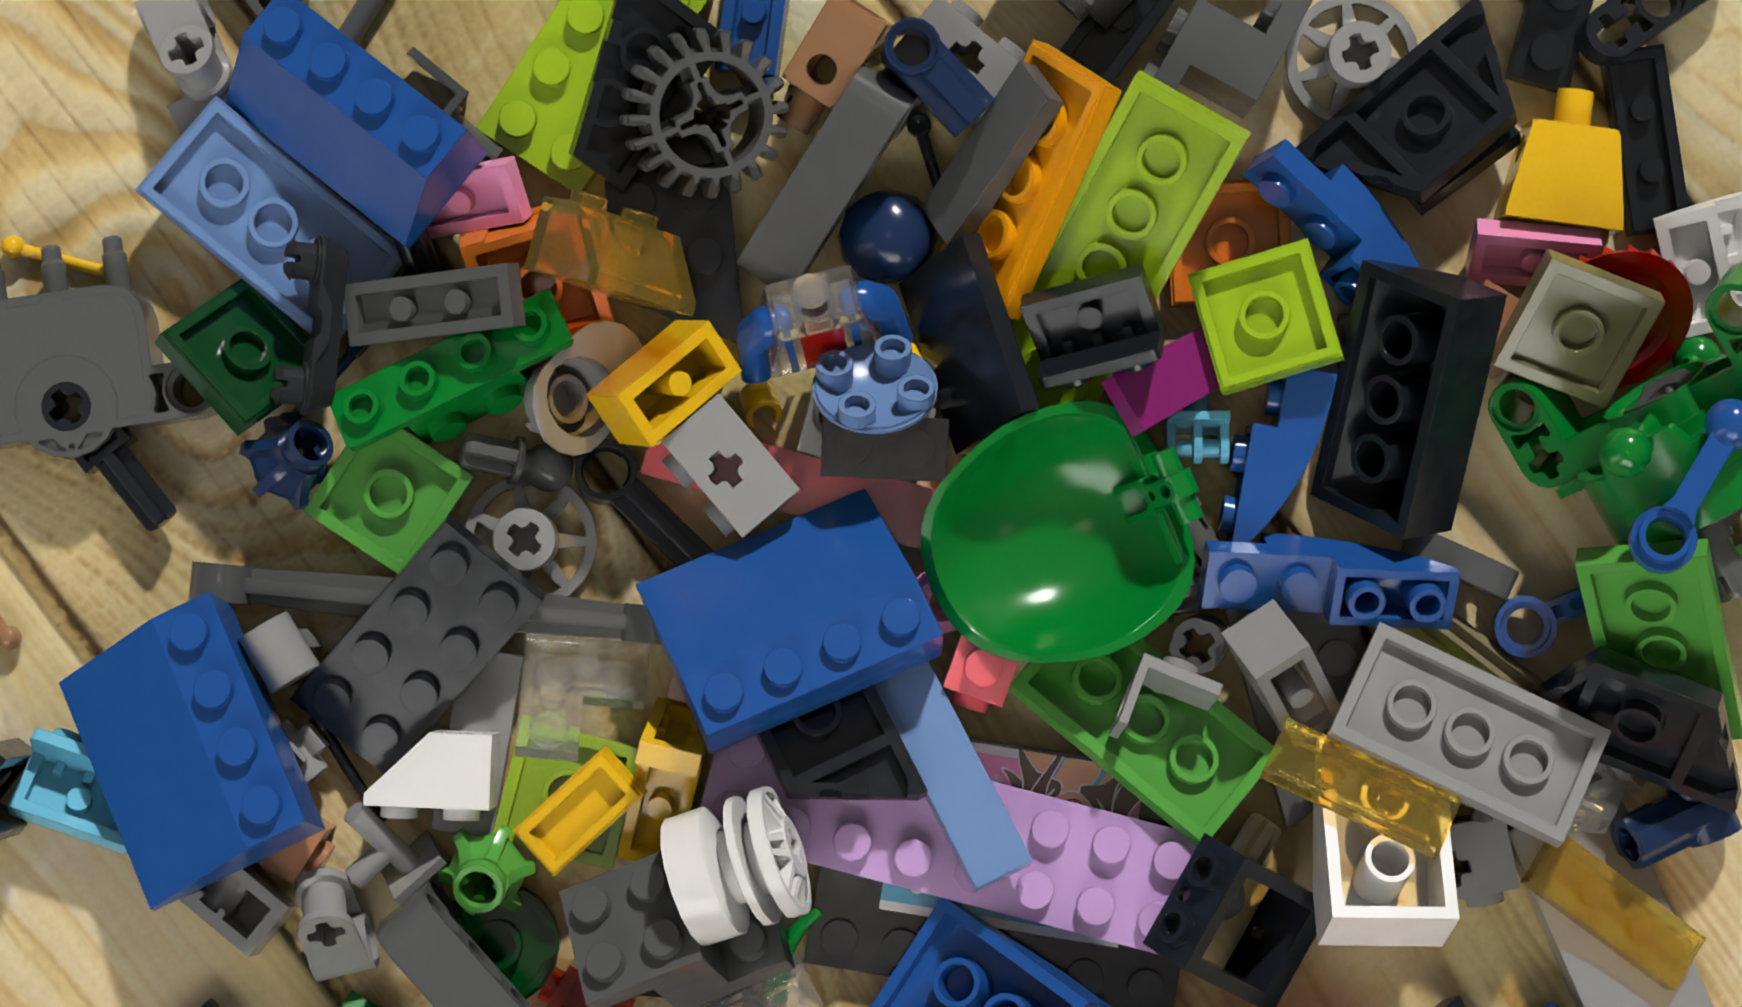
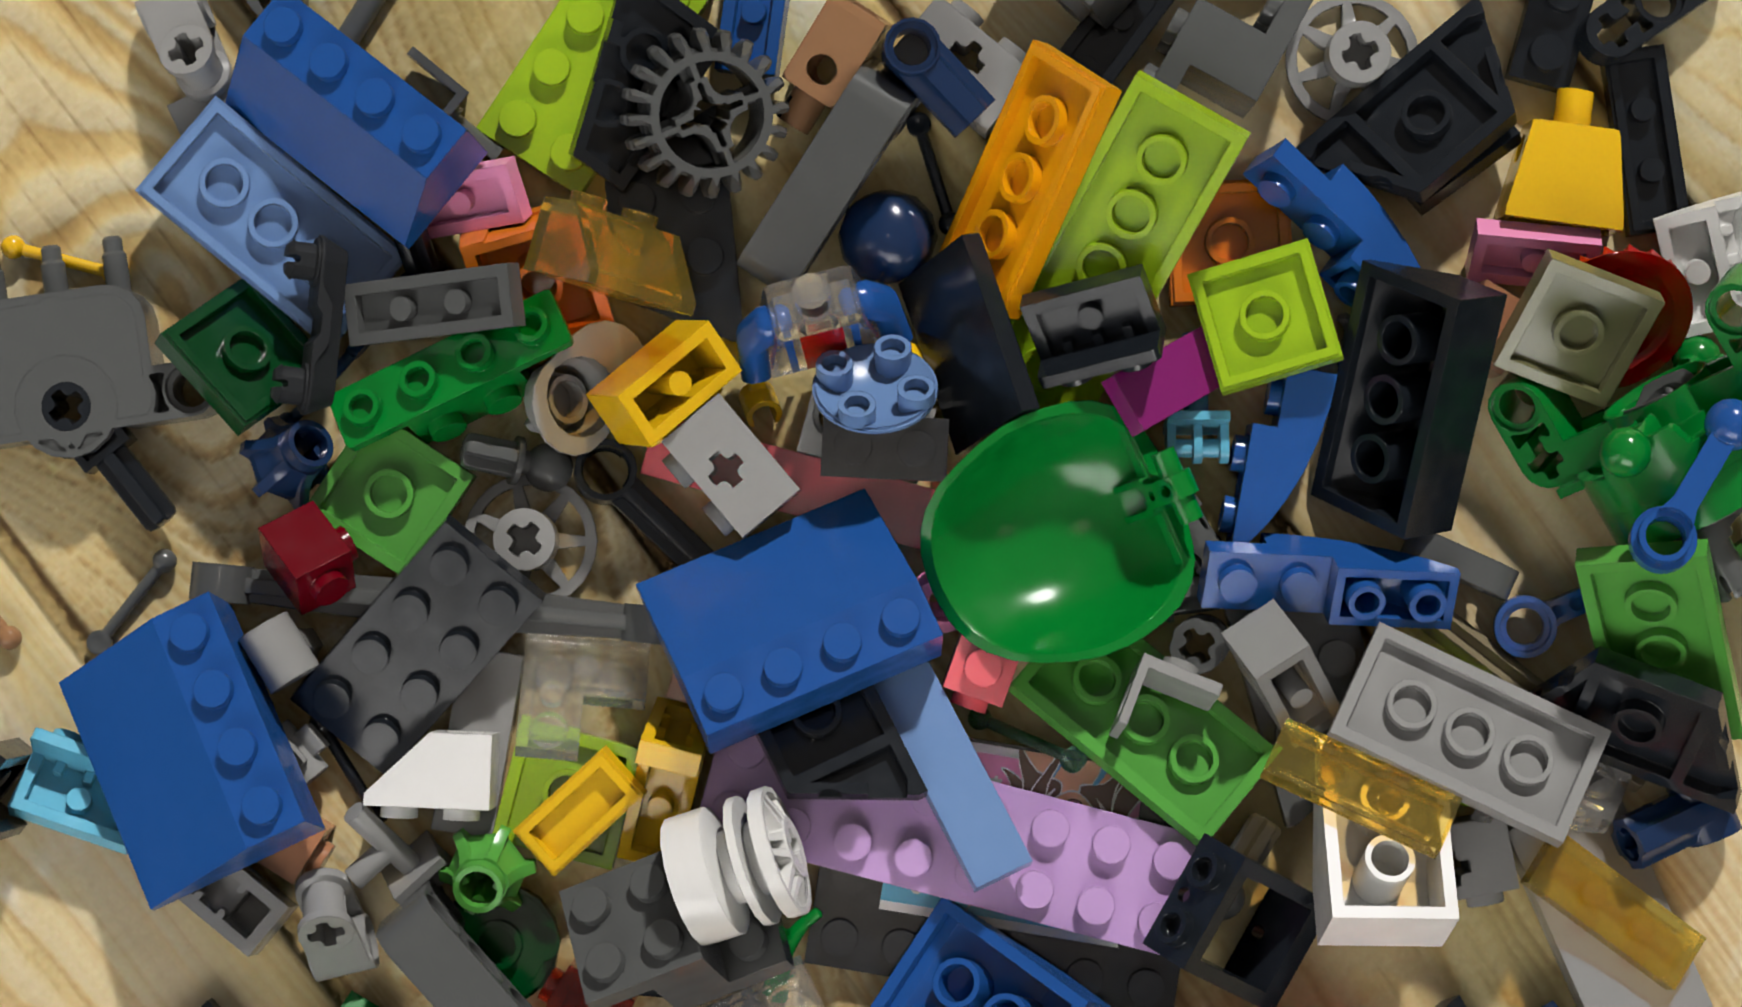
dark grey tile [921,60,1064,246] -> none
none -> dark grey hinge [86,549,177,655]
none -> dark red brick [258,501,358,616]
none -> clear green hinge [968,709,1087,773]

